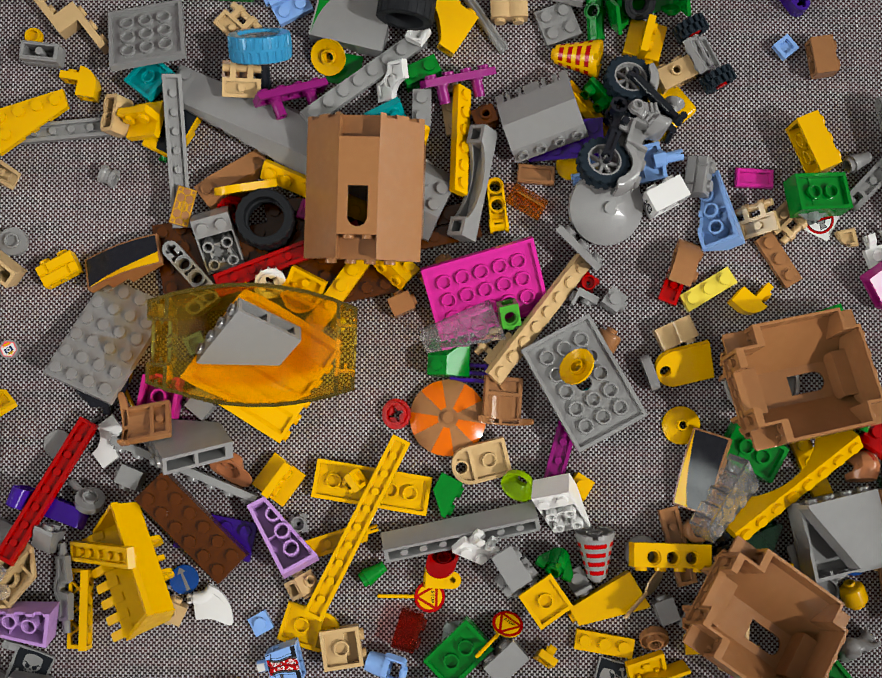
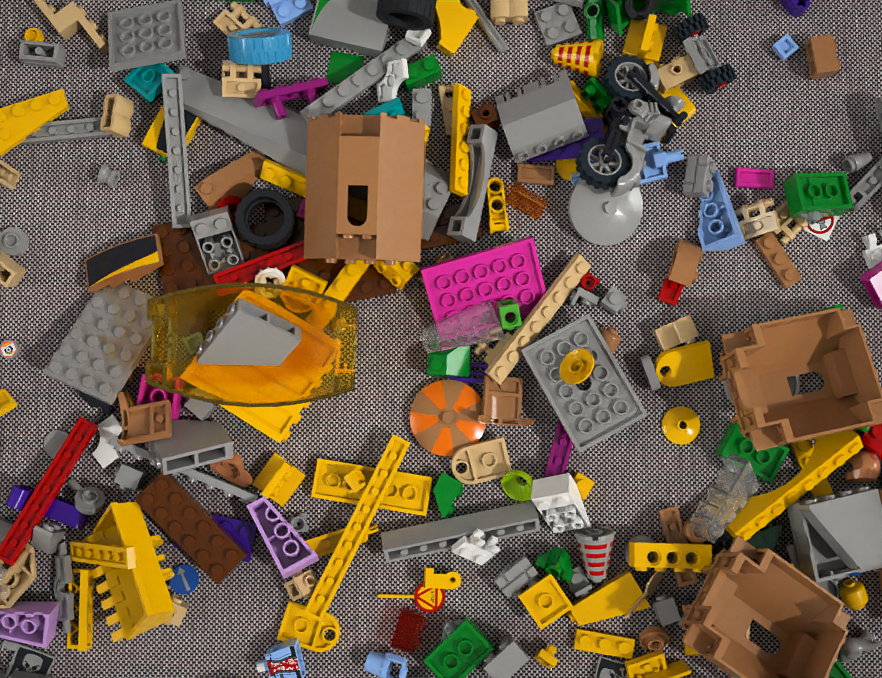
yellow brick [35,249,84,290] -> none
yellow brick [59,65,101,103] -> none
yellow bracket [116,101,164,141] -> none
light grey beam [162,241,221,316] -> none
tile [168,185,197,228] -> none
white arm [186,583,233,625] -> none
yellow tile [213,179,277,196] -> none
light blue plate [247,609,275,637] -> none
yellow dish [311,38,346,76] -> none
tan plate [319,623,367,672] -> none
green cone [357,561,387,588] -> none
red gear [382,399,412,429] -> none
medium nougat brick [387,289,418,319] -> none
magenta plate [419,64,497,105] -> none
red cap [426,550,459,579] -> none
piece [475,611,523,658] -> none
light grey brick [490,544,533,593] -> none
light grey plate [556,225,604,271] -> none
white brick [642,174,691,220] -> none
black slope [672,427,733,517] -> none
light yellow plate [679,266,738,312] -> none
yellow brick [727,282,774,315] -> none
yellow brick [785,110,842,173] -> none
tan tile [834,227,859,247] -> none

